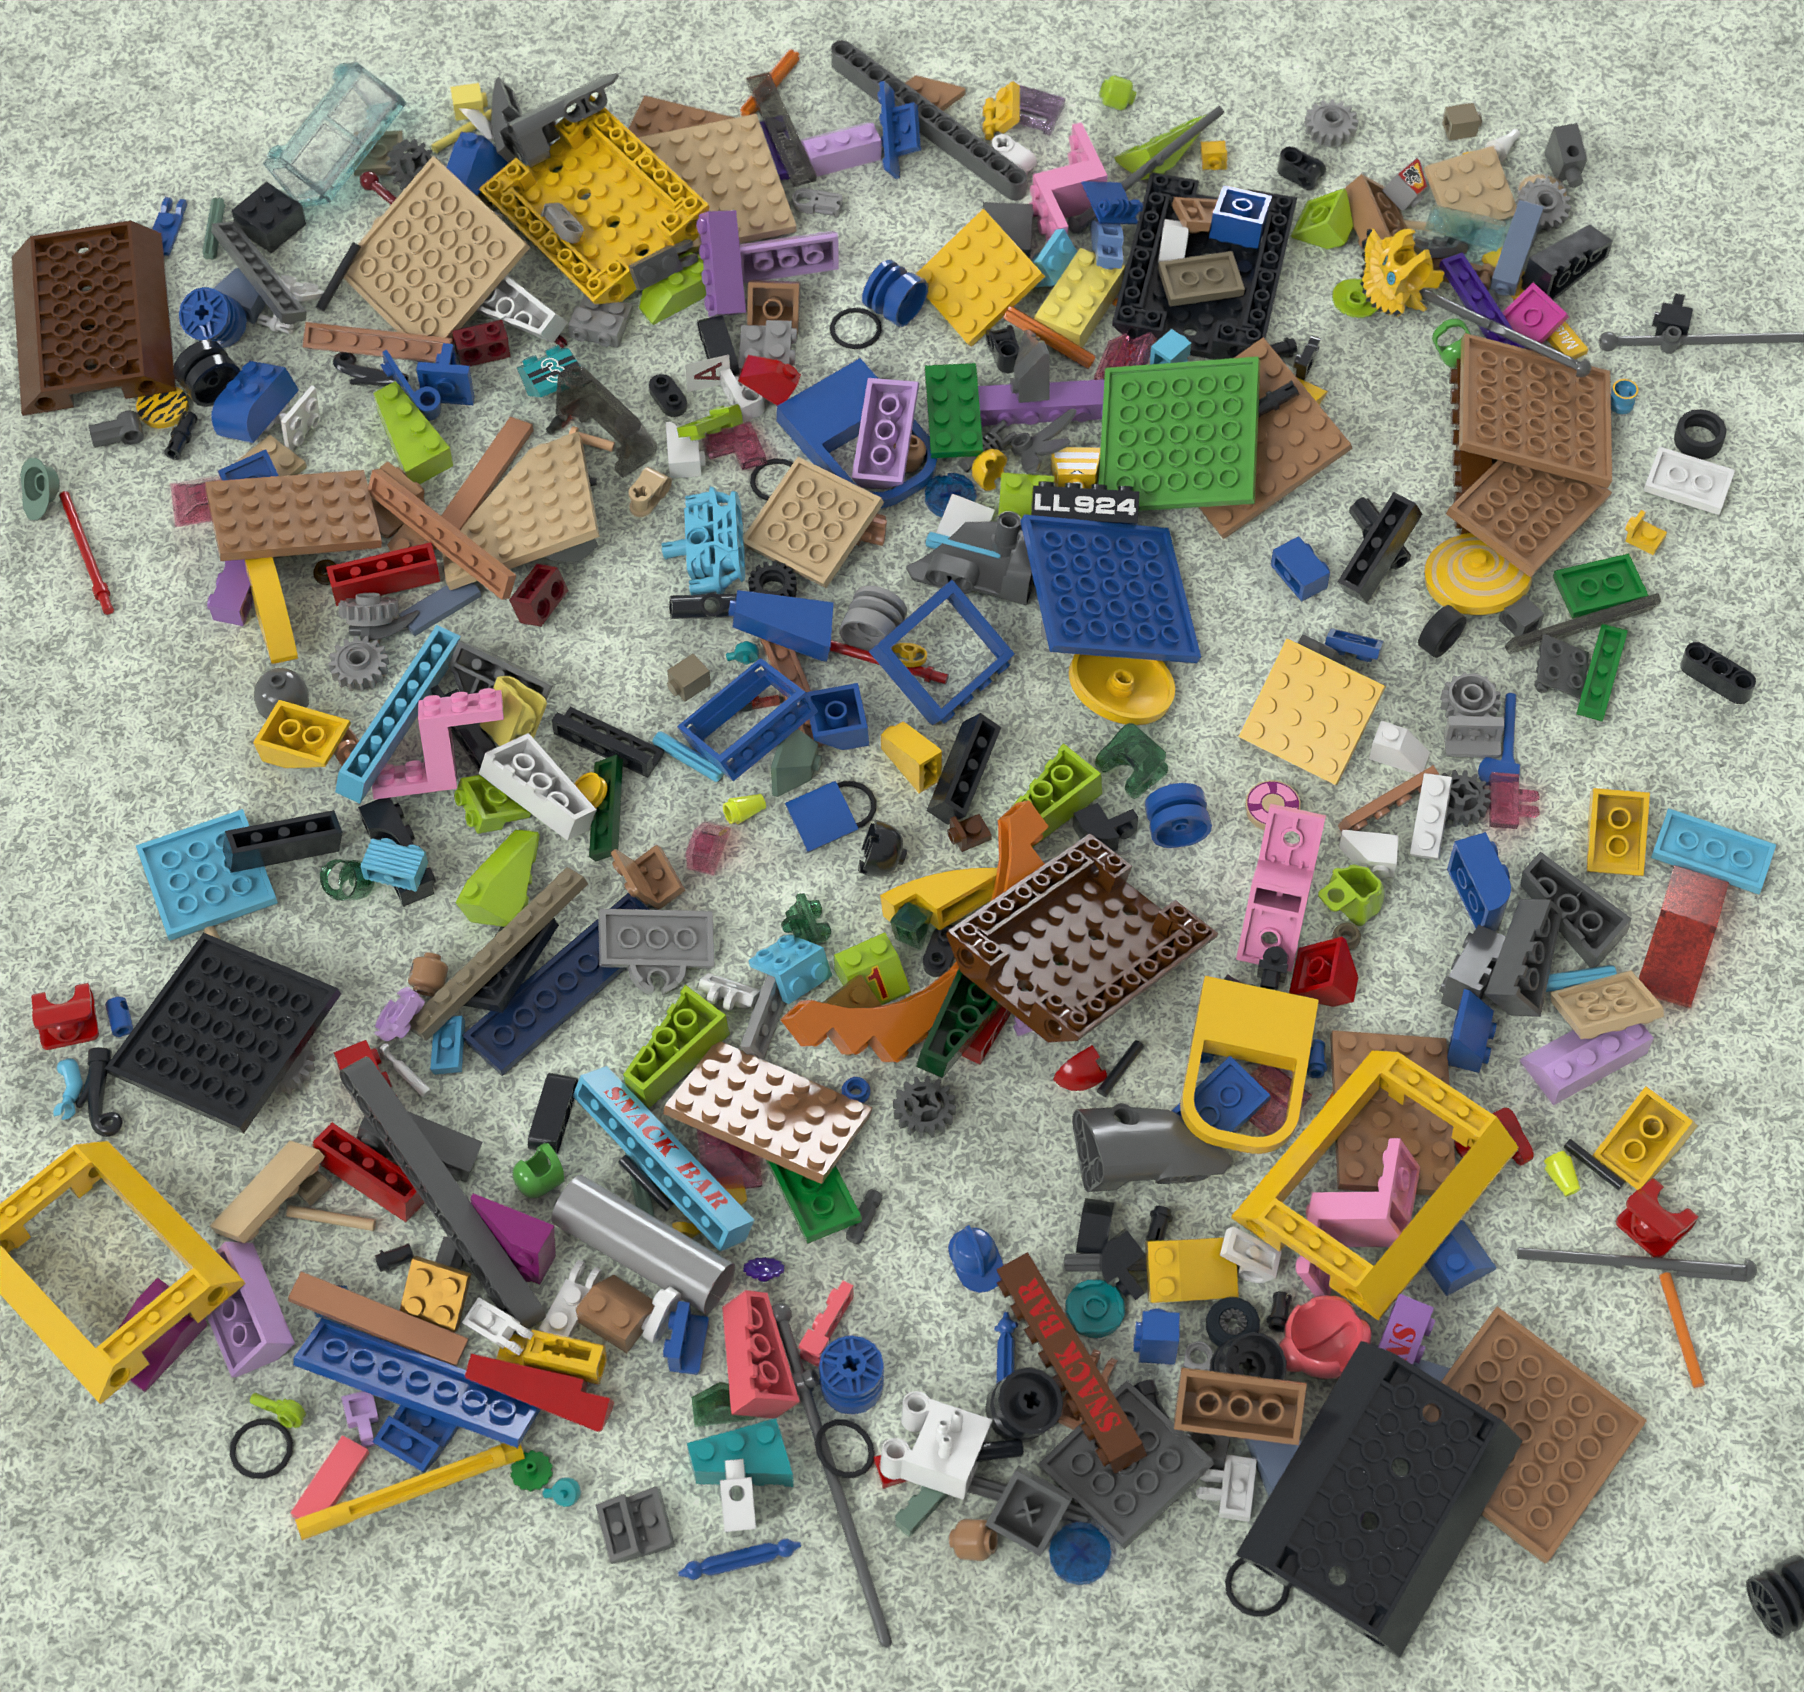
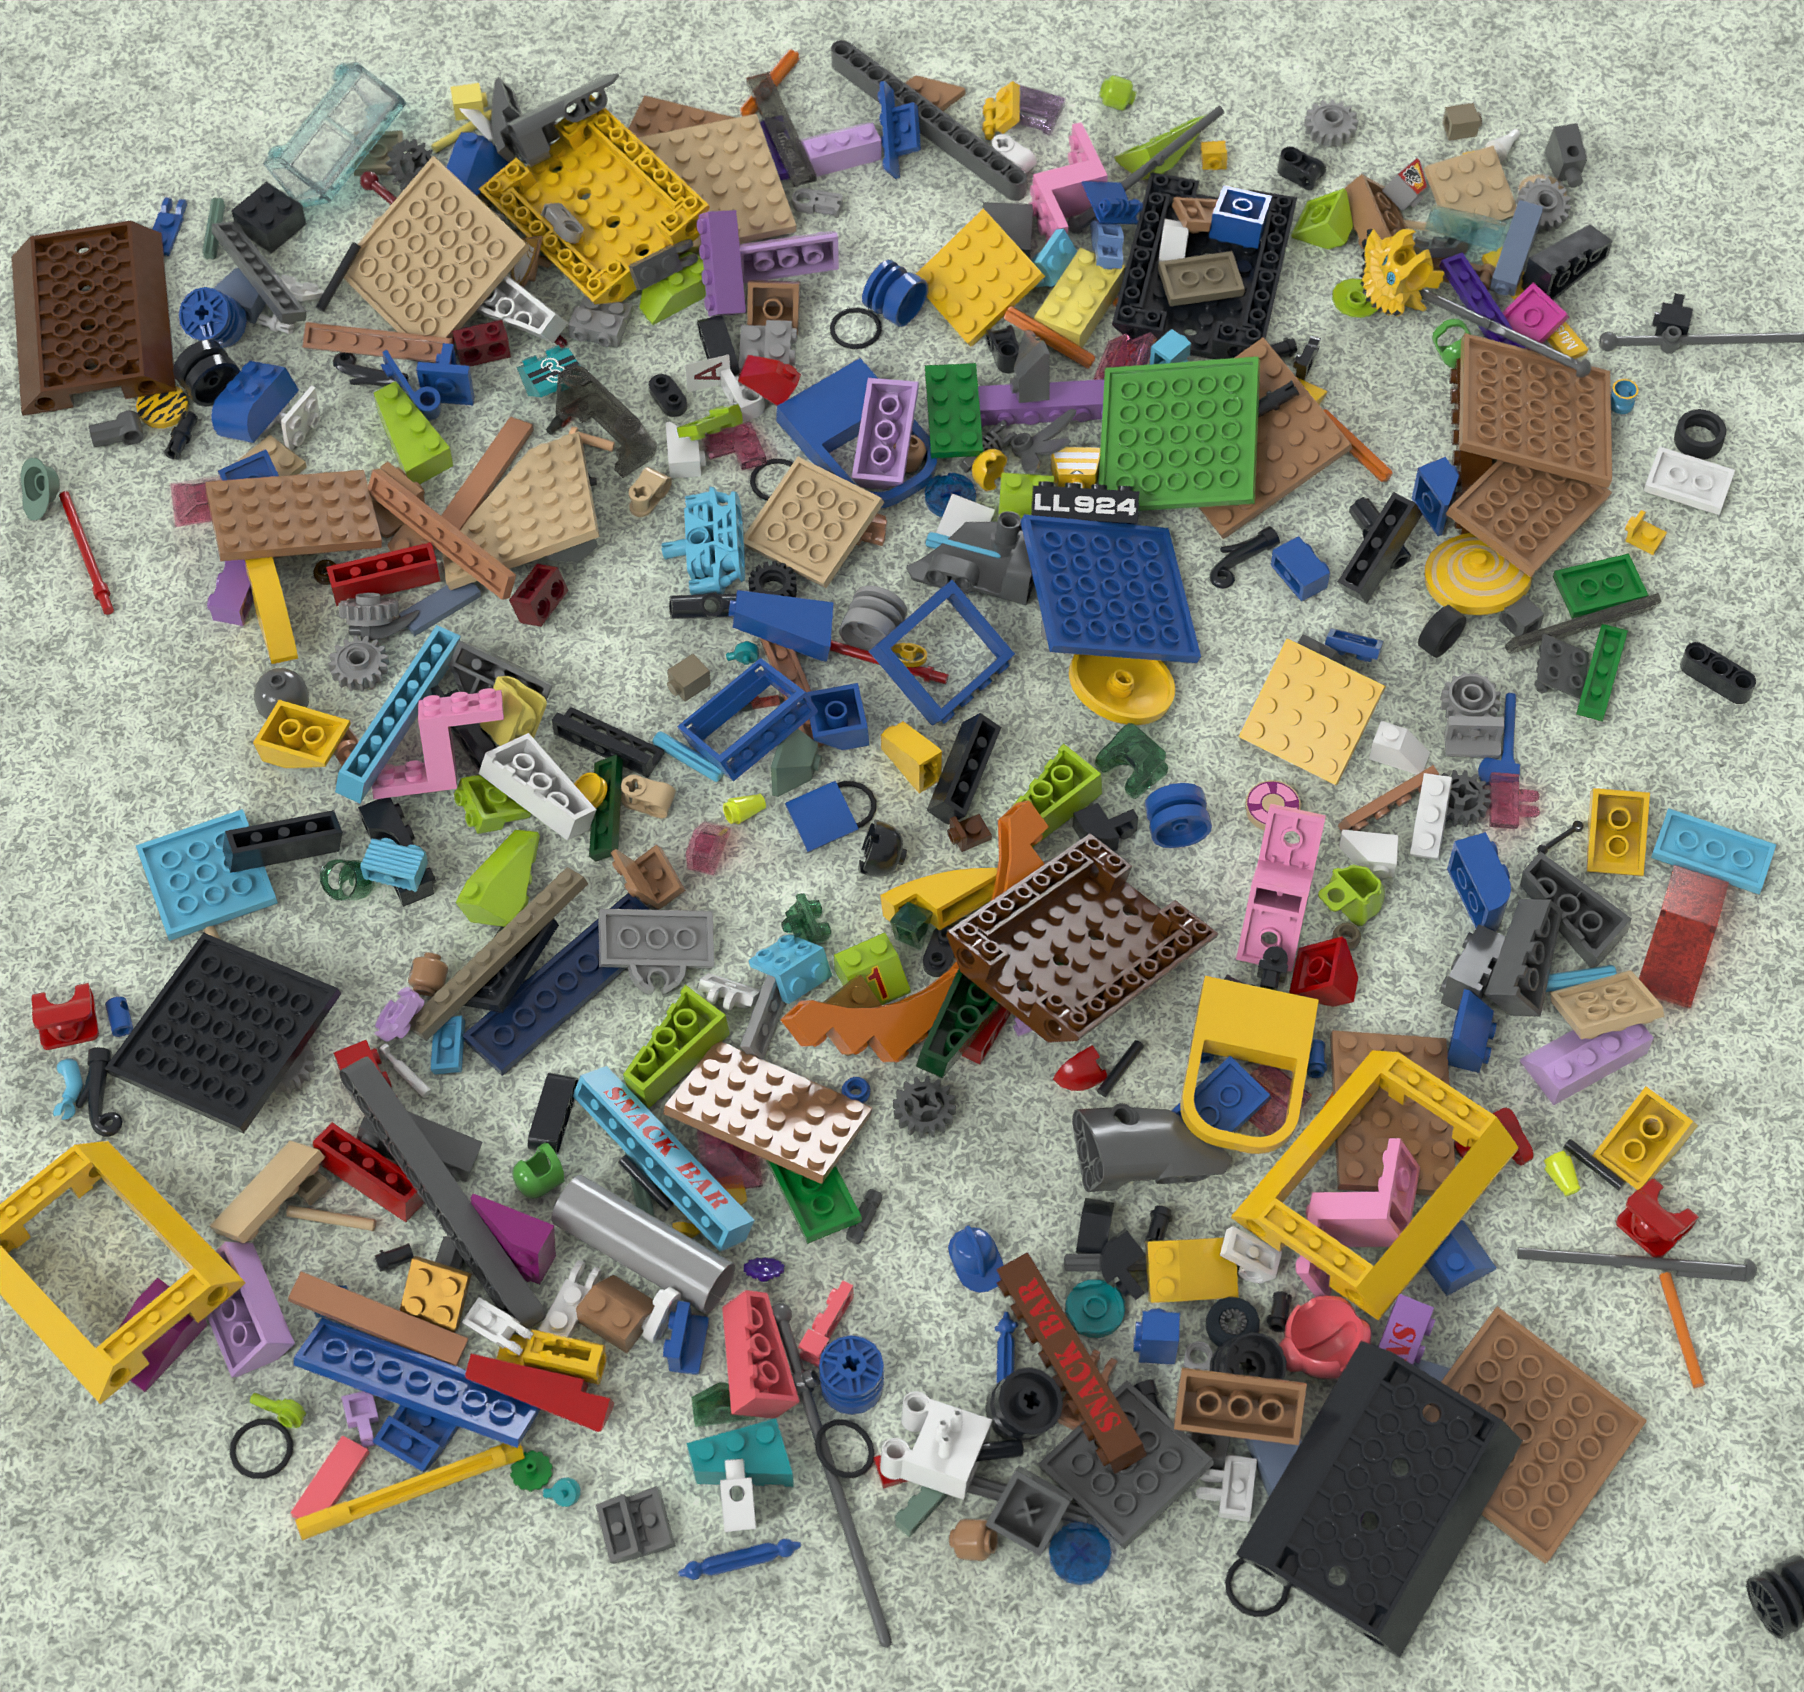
none -> shield [510,236,552,288]
none -> tan piece [621,775,676,819]
none -> black plant [1209,526,1280,589]
none -> orange axle [1324,409,1393,482]
none -> blue slope [1411,457,1459,537]
none -> black hinge [1537,821,1584,854]

